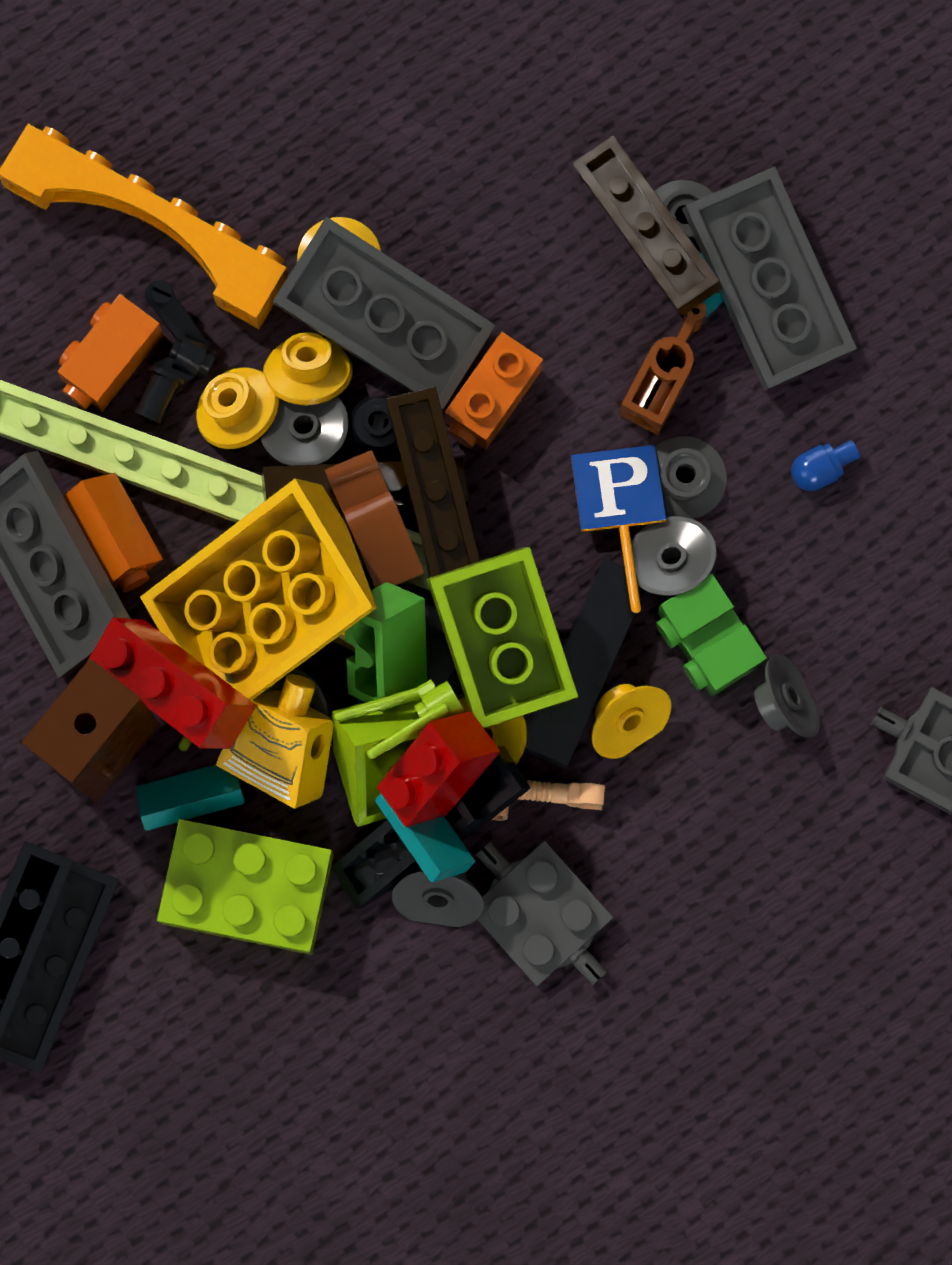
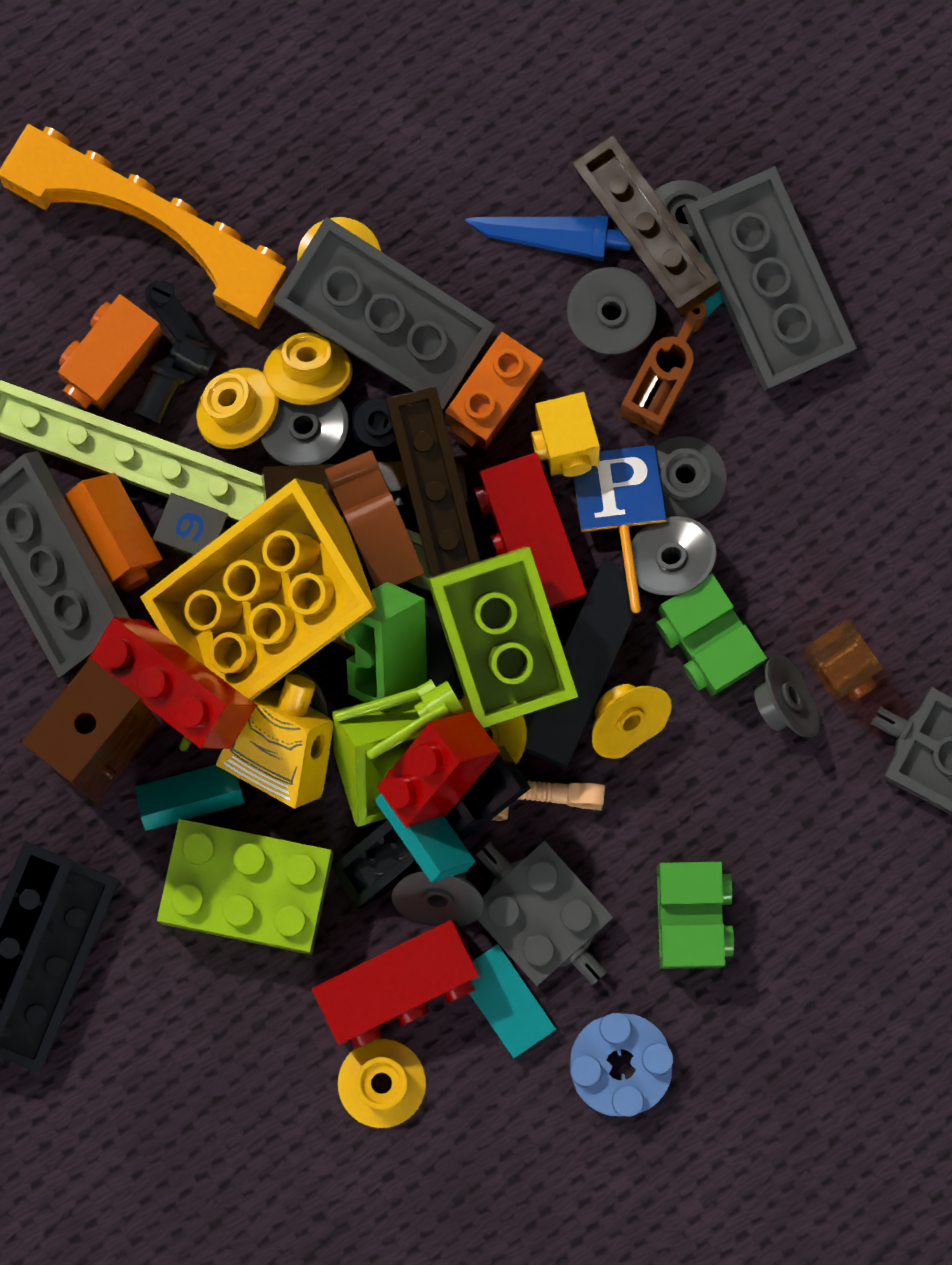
blue cylinder [791,440,860,491] -> none
none -> dark grey brick [153,492,232,559]
none -> red brick [311,919,482,1050]
none -> yellow piece [338,1039,426,1128]
none -> blue bar [465,215,630,261]
none -> teal tile [470,944,556,1059]
none -> red brick [473,452,587,613]
none -> yellow brick [531,392,600,477]
none -> dark grey piece [567,267,657,354]
none -> medium blue plate [570,1013,673,1117]
none -> bright green brick [657,862,734,969]
none -> clear orange brick [801,618,883,703]

